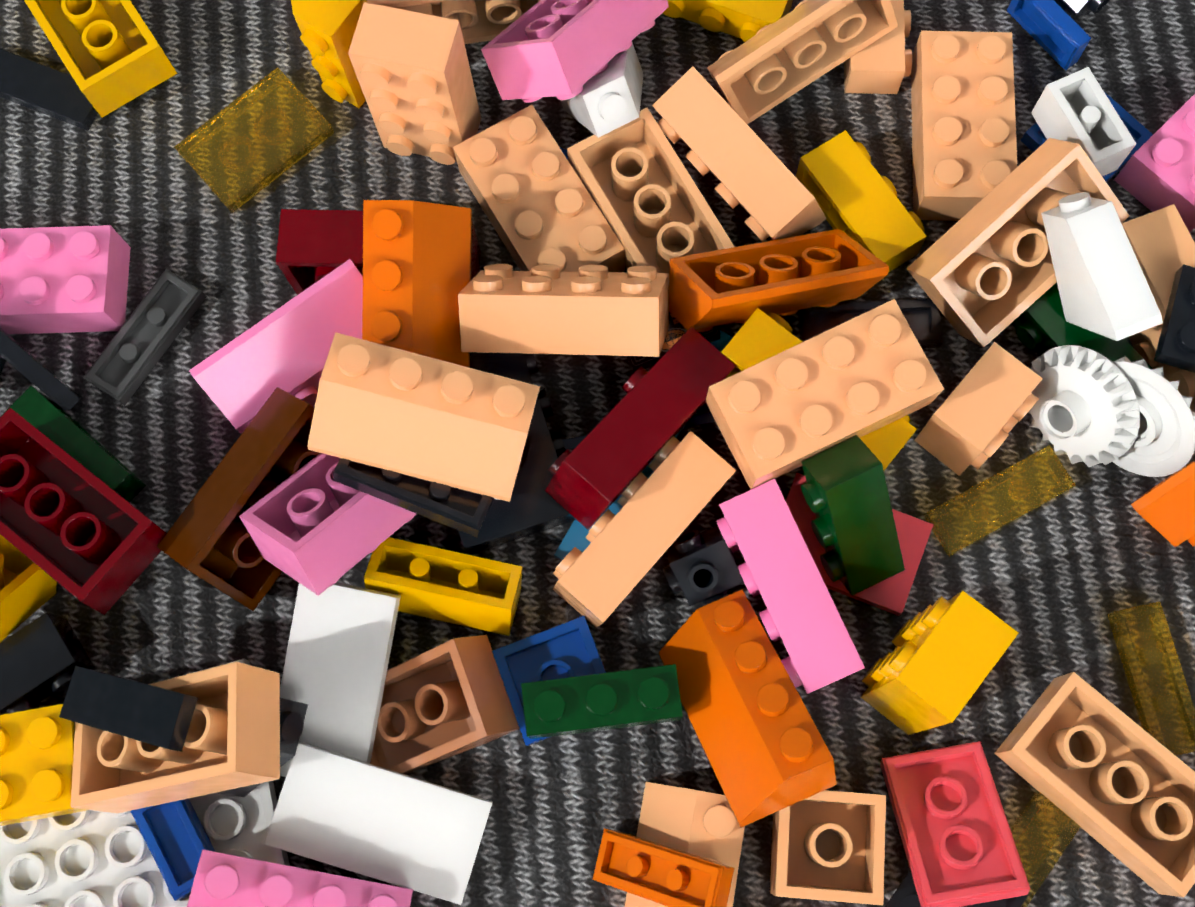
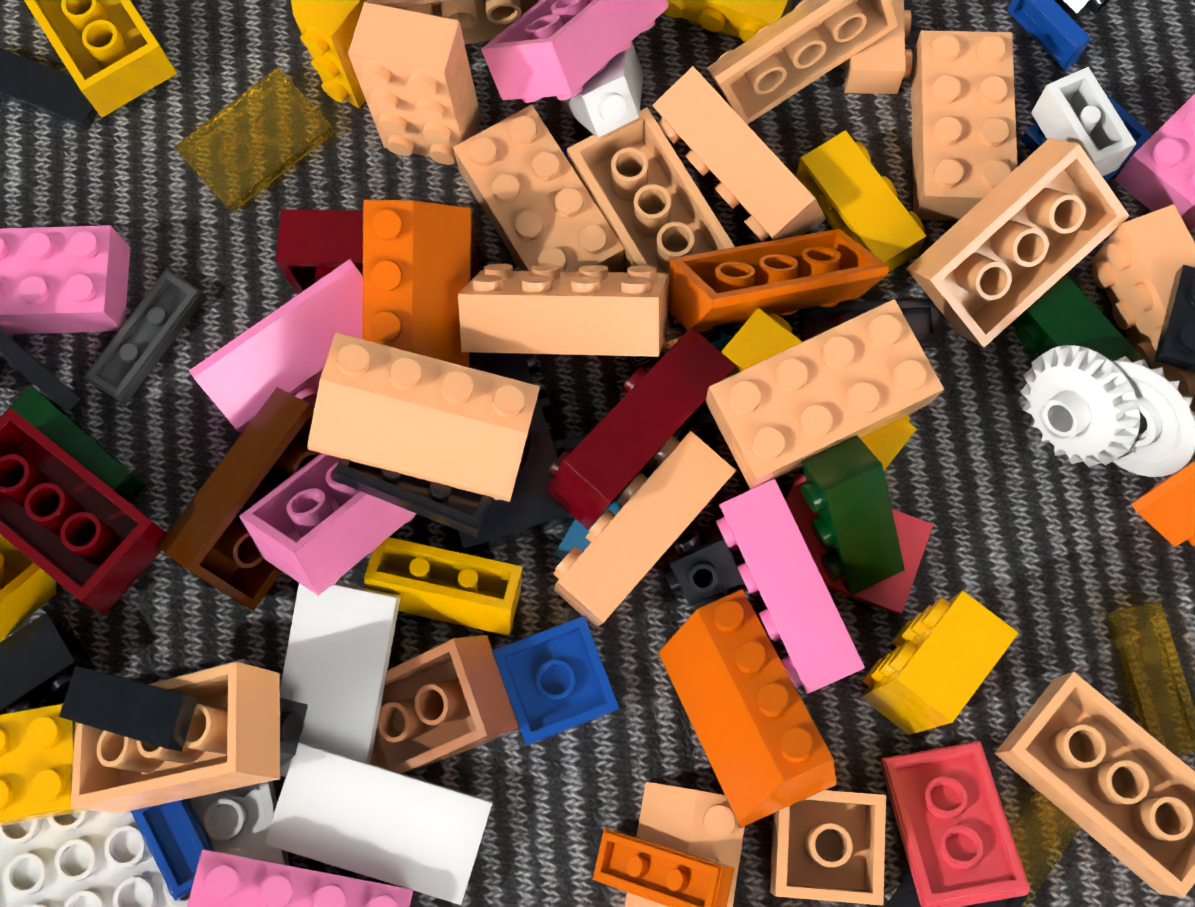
dark green brick [521,664,683,739] -> none
light nougat brick [914,342,1043,476] -> none
clear yellow tile [924,445,1076,557] -> none
white slope [1041,192,1163,341] -> none

